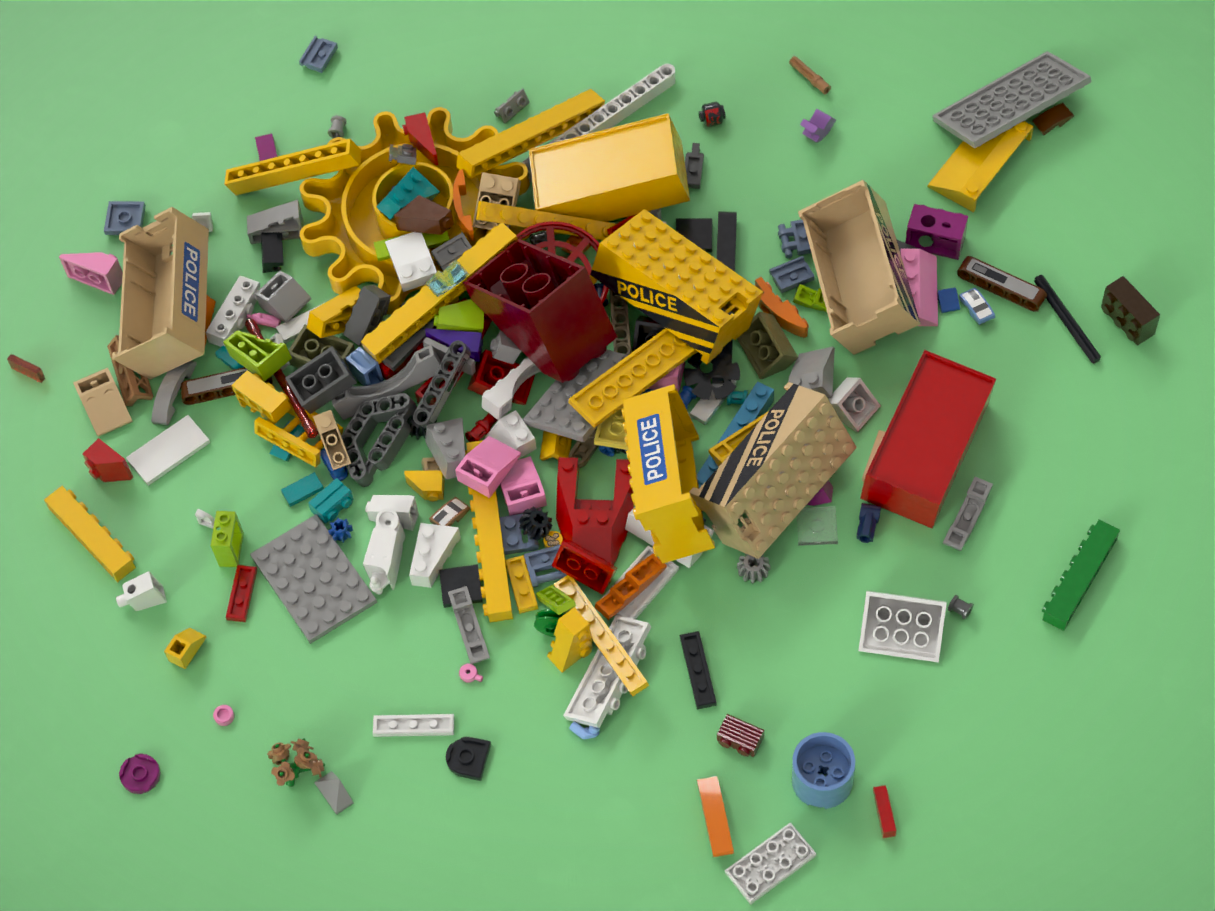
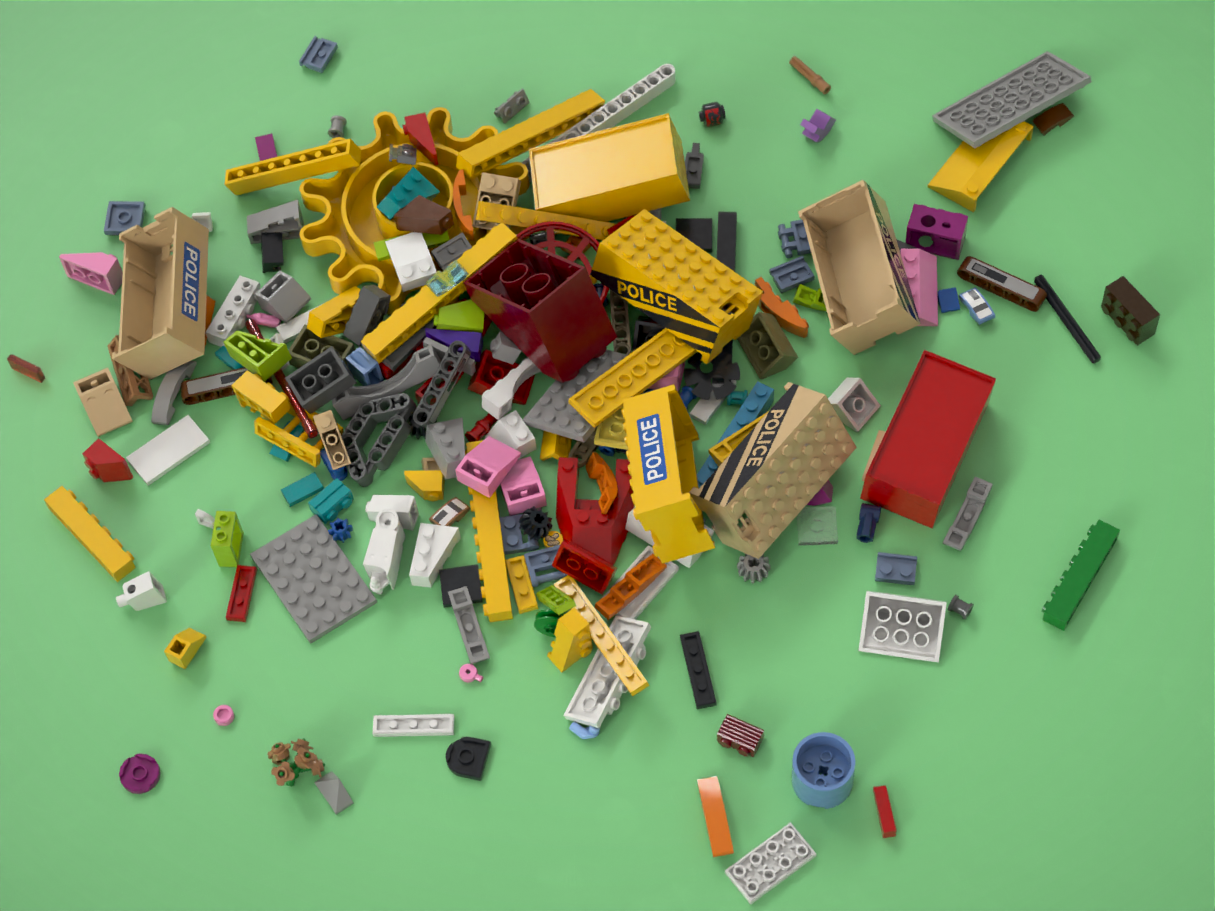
light grey slope [788,347,835,398] -> none
none -> orange slope [585,452,617,514]
none -> sand blue plate [875,552,917,586]

